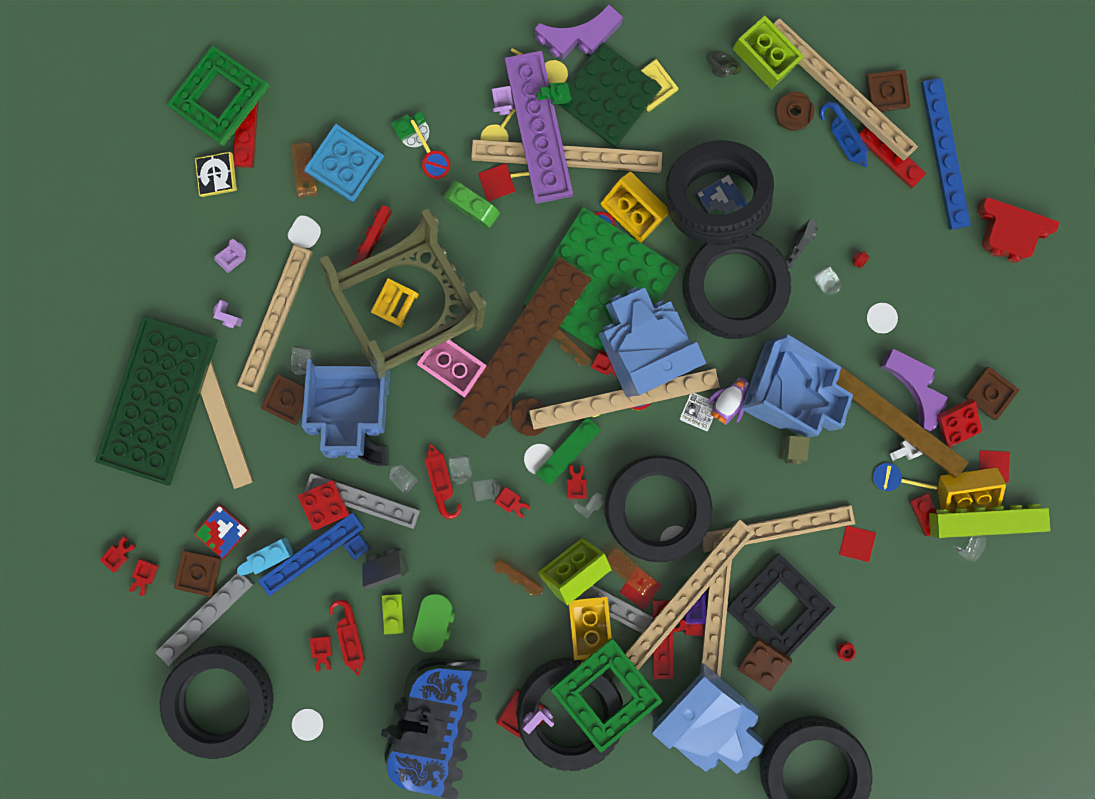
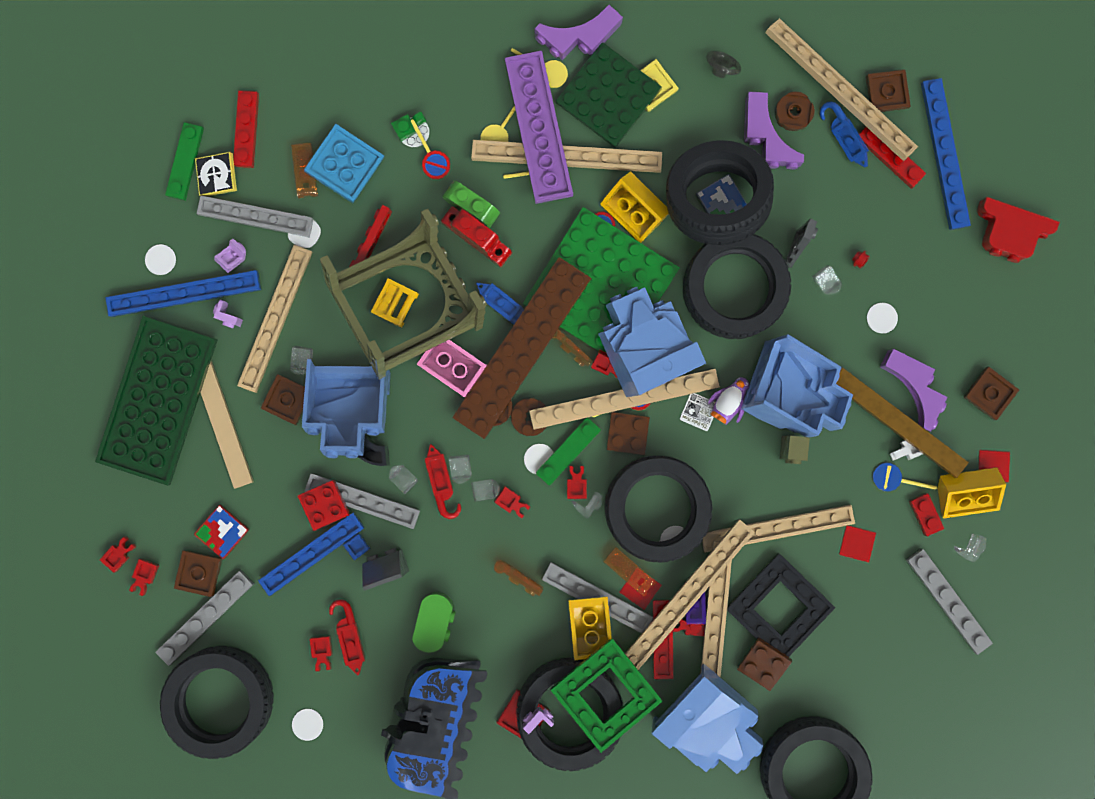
green plate [167,45,270,147] -> none
medium azure hinge [237,537,295,576] -> none
lime plate [382,593,404,634] -> none
red sticker [478,163,516,202] -> none
lavender bracket [492,86,515,115] -> none
green plate [536,82,572,105] -> none
lime slope [538,538,612,605] -> none
lime slope [733,16,804,90] -> none
red plate [837,642,856,661] -> none
lime brick [929,504,1050,538] -> none
red plate [937,398,982,448] -> none
none -> blue plate [105,270,261,317]
none -> white sticker [145,244,176,275]
none -> green plate [165,122,204,201]
none -> light grey plate [197,195,314,238]
none -> red brick [440,206,512,268]
none -> blue plate [476,283,524,325]
none -> reddish brown plate [606,412,650,455]
none -> medium lavender arch [744,92,804,169]
none -> light grey plate [906,549,993,655]

